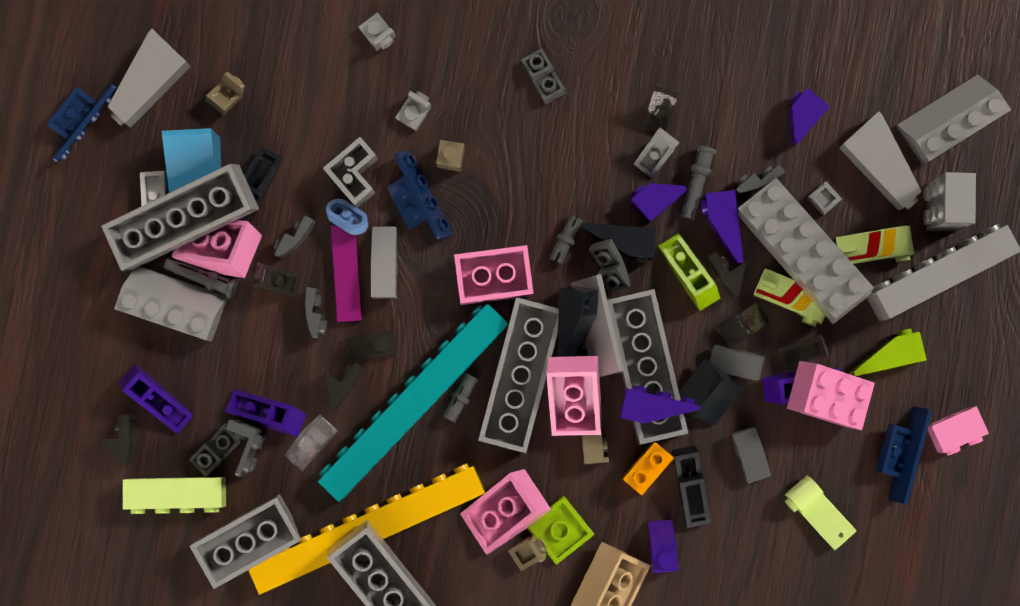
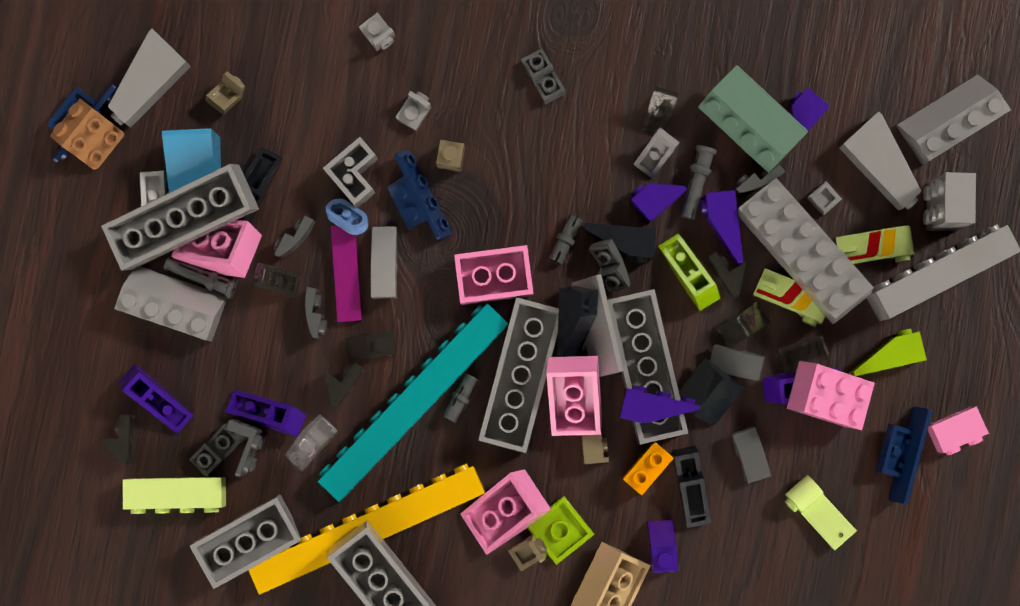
none -> medium nougat bracket [50,99,124,169]
none -> sand green slope [698,65,809,173]

